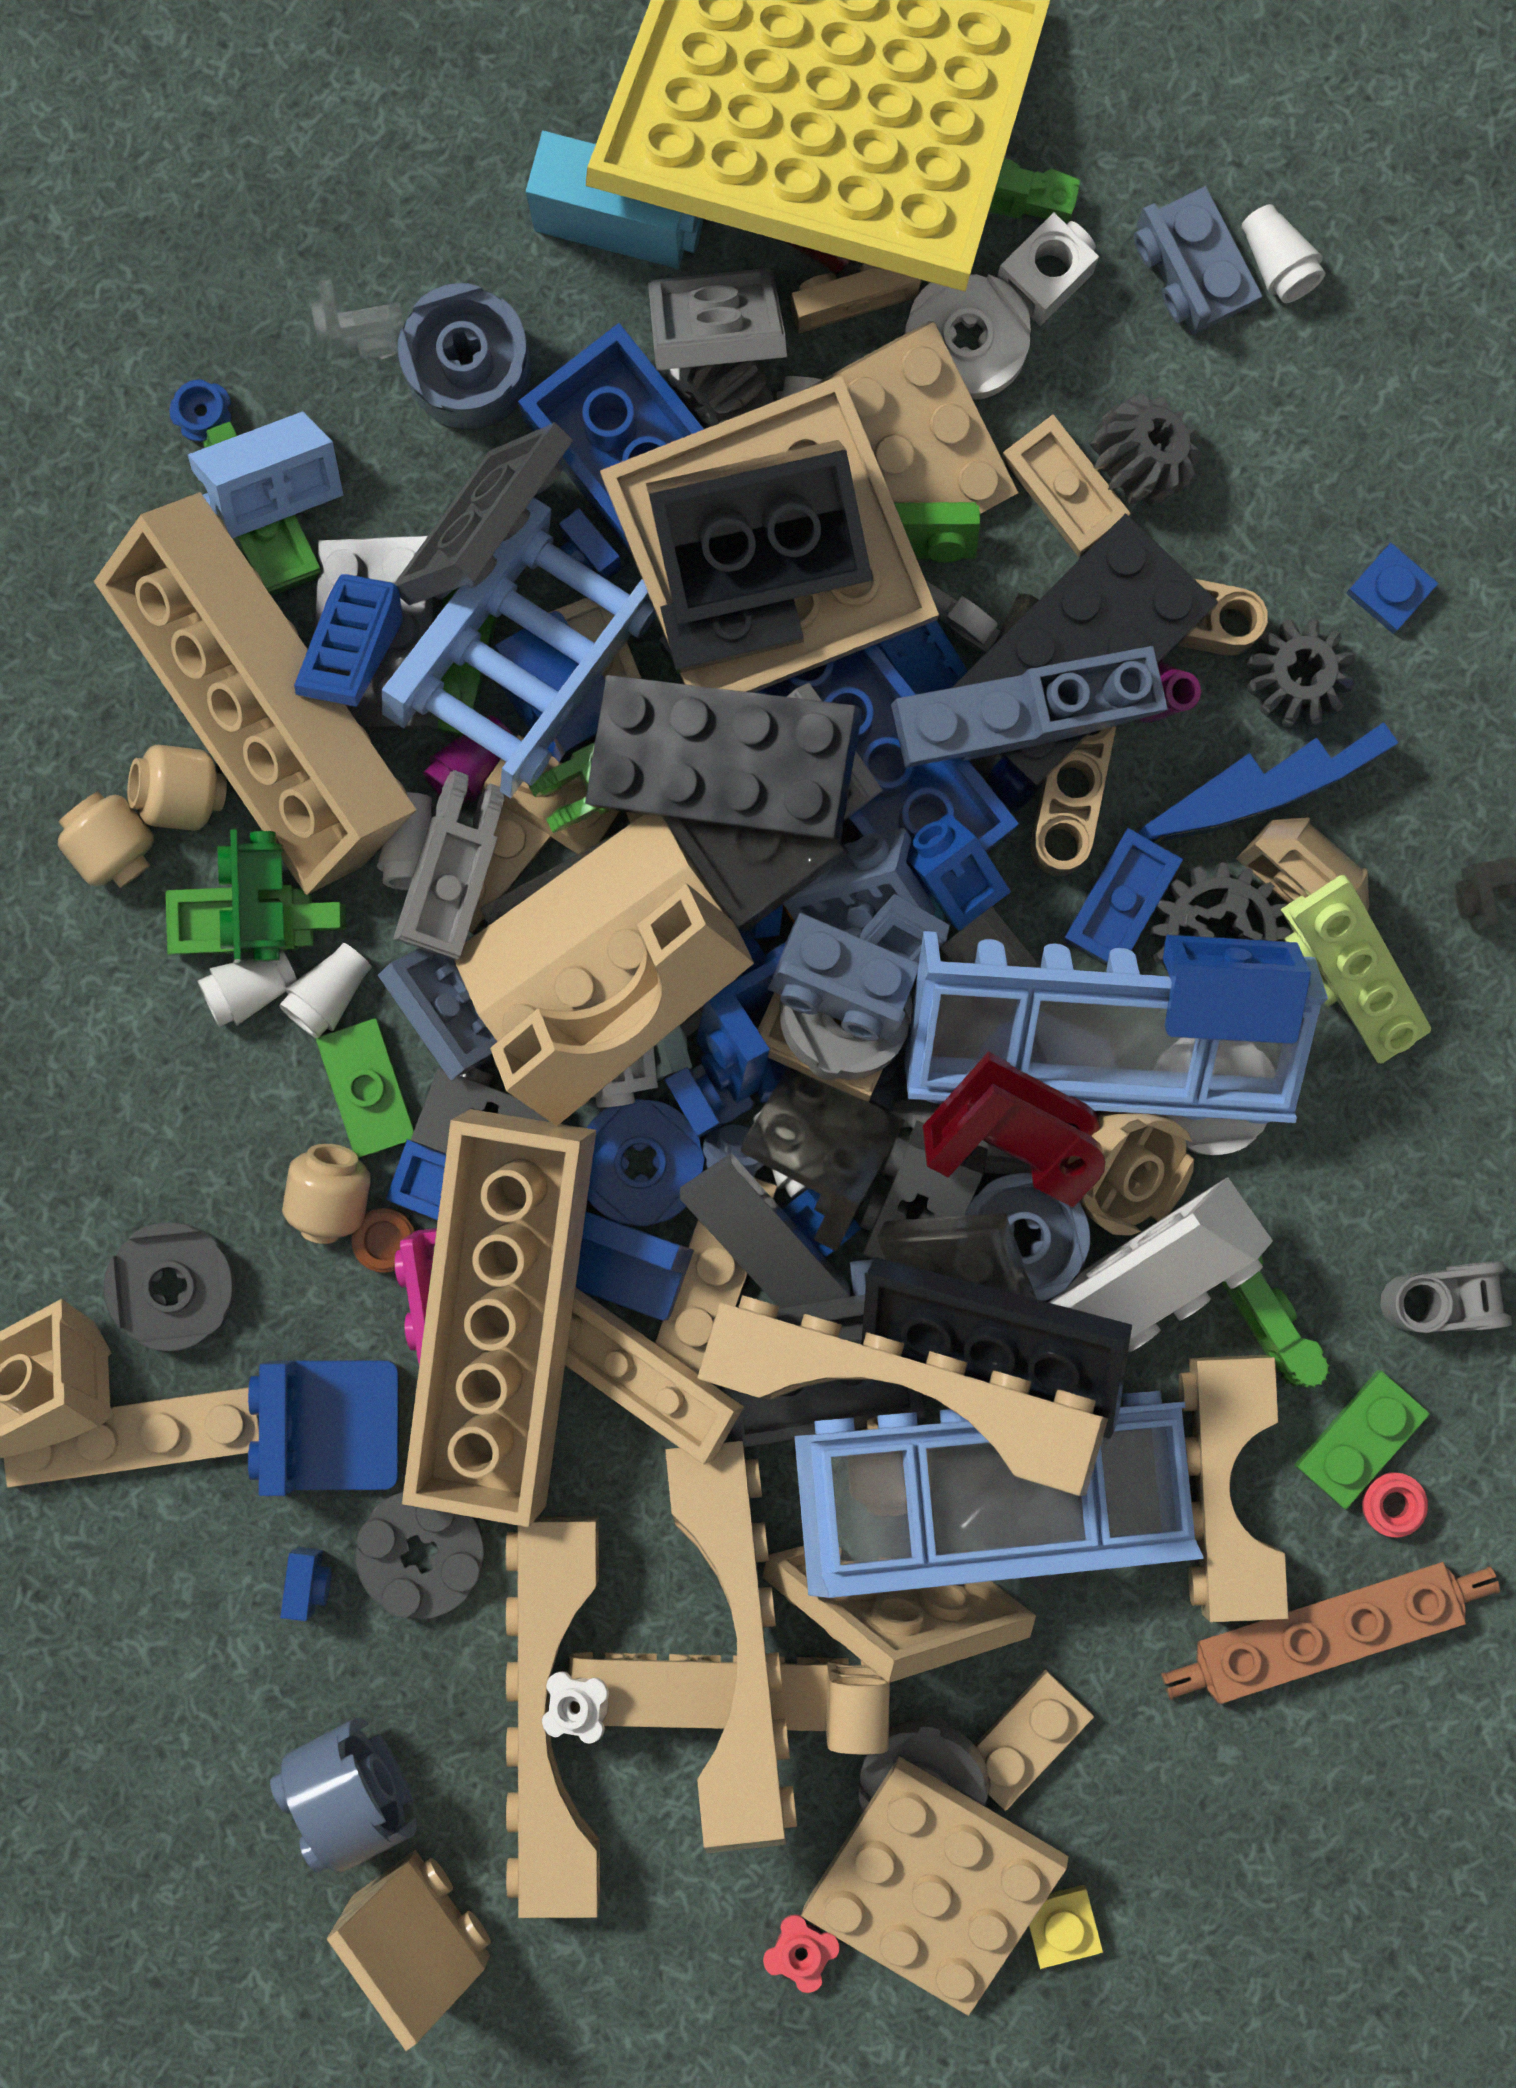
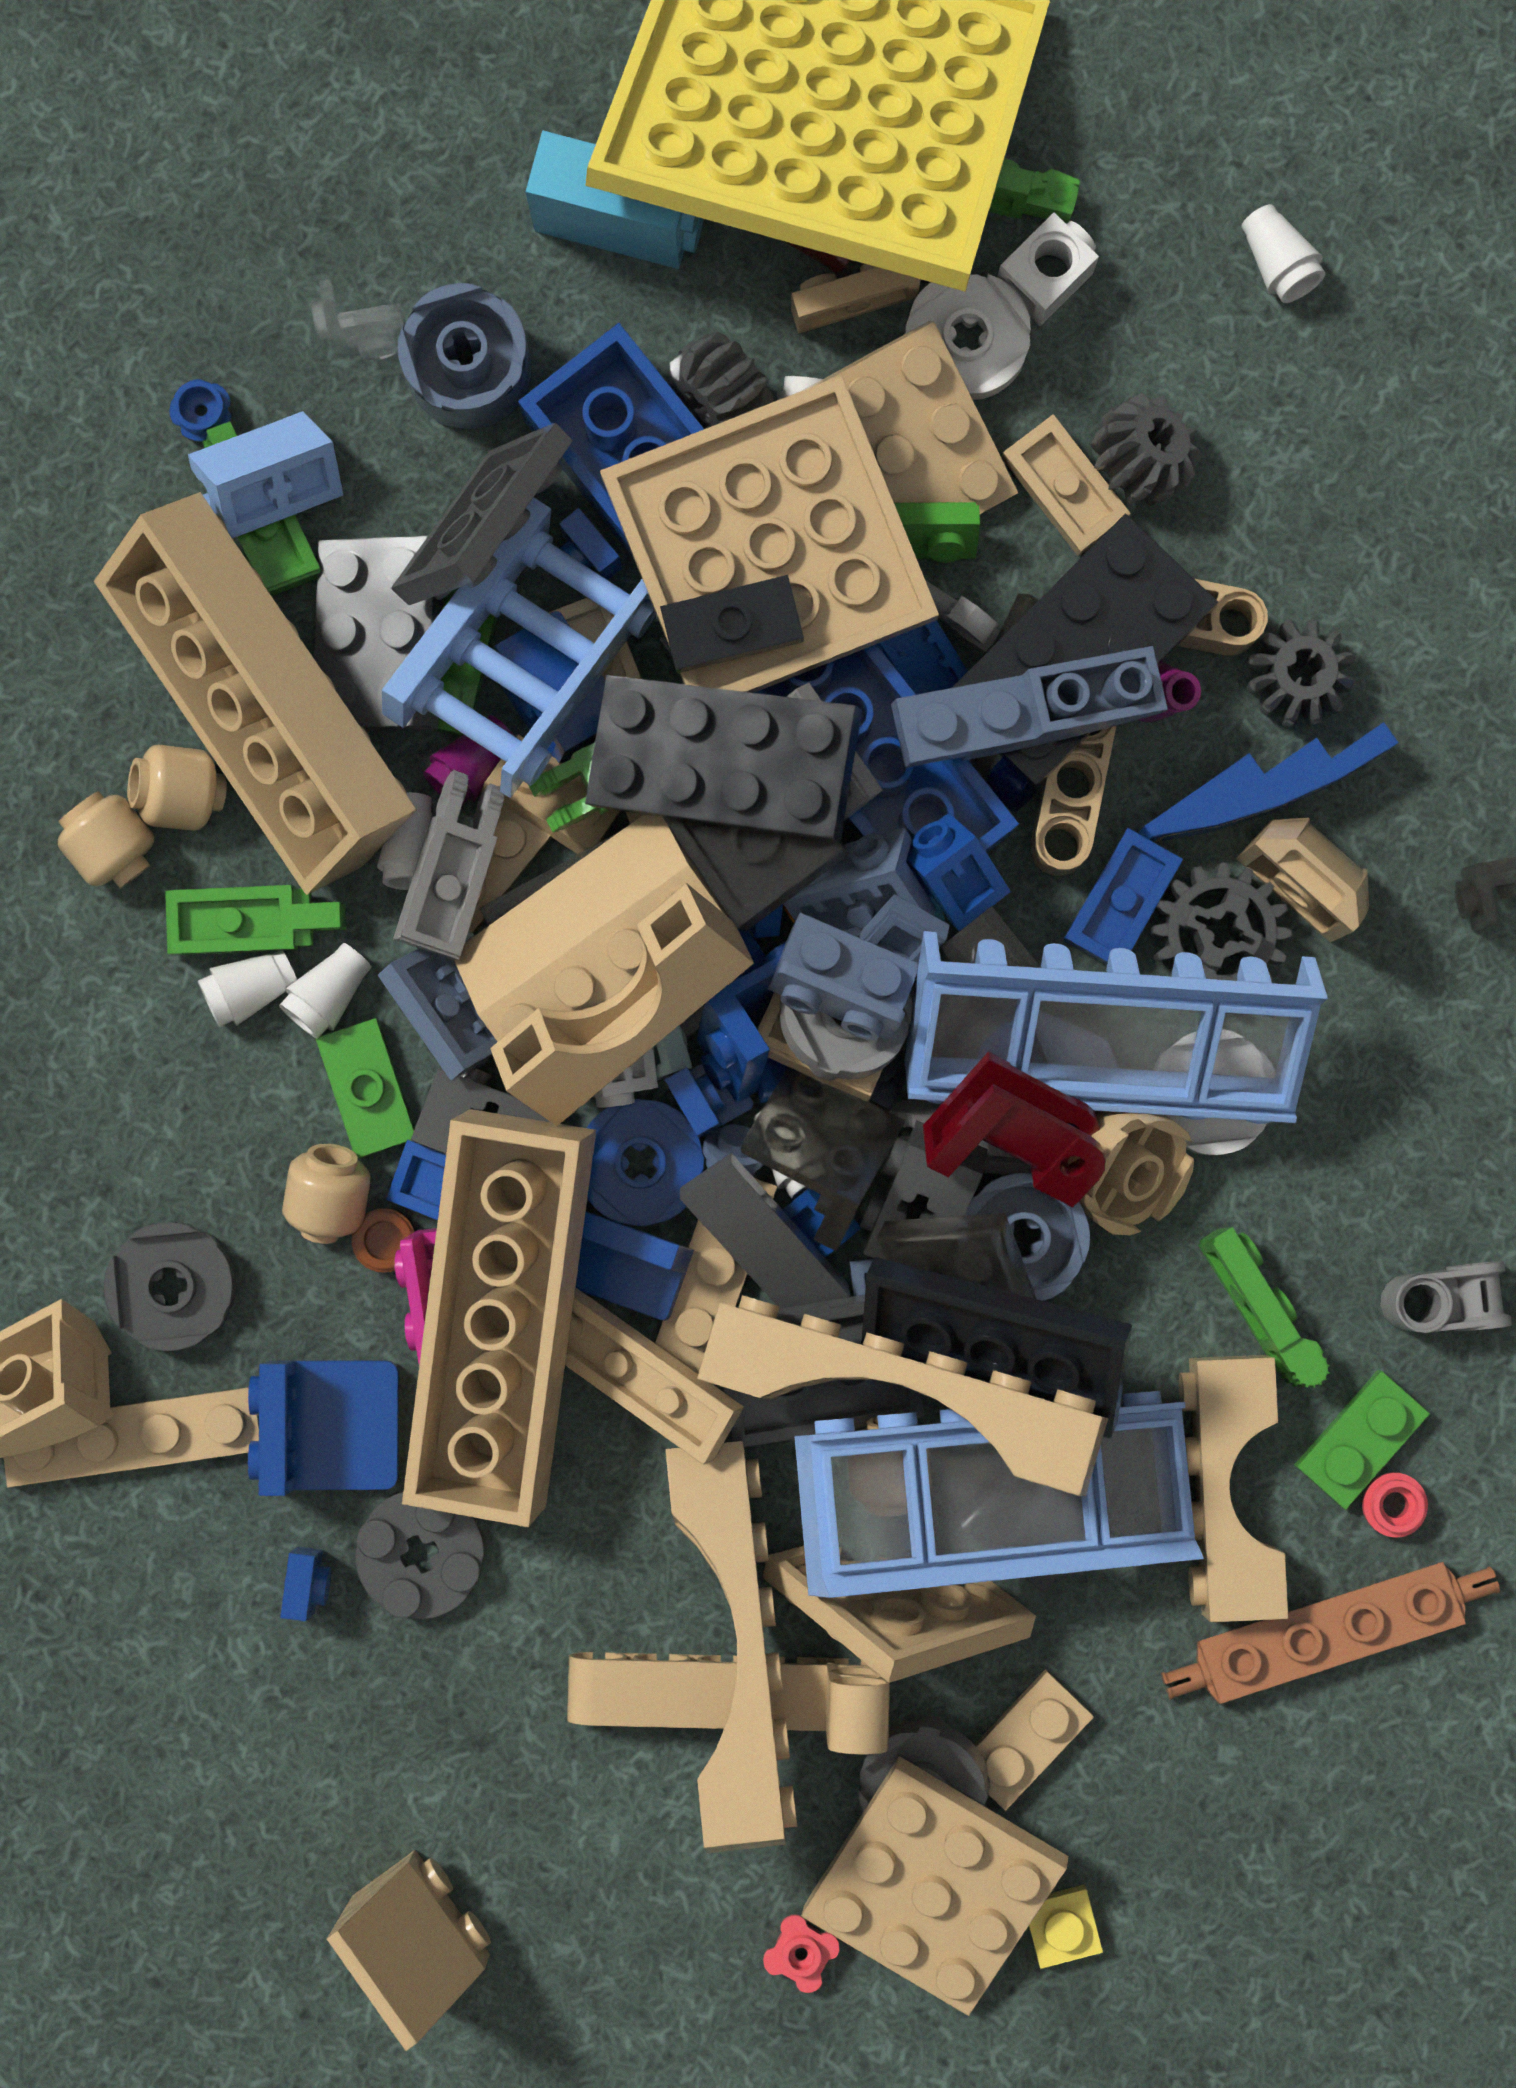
green hinge [218,829,286,964] -> none
sand blue brick [270,1717,417,1873] -> none
blue slope [294,574,403,707] -> none
tan arch [506,1516,600,1918] -> none
white plate [542,1671,609,1744] -> none
black slope [646,440,873,625] -> none
light grey tile [648,268,787,370] -> none
white slope [1049,1177,1273,1352] -> none
sand blue bracket [1133,186,1263,335] -> none
blue panel [1163,935,1311,1044] -> none
yellowish green bracket [1281,875,1431,1064] -> none
blue plate [1346,542,1439,634] -> none

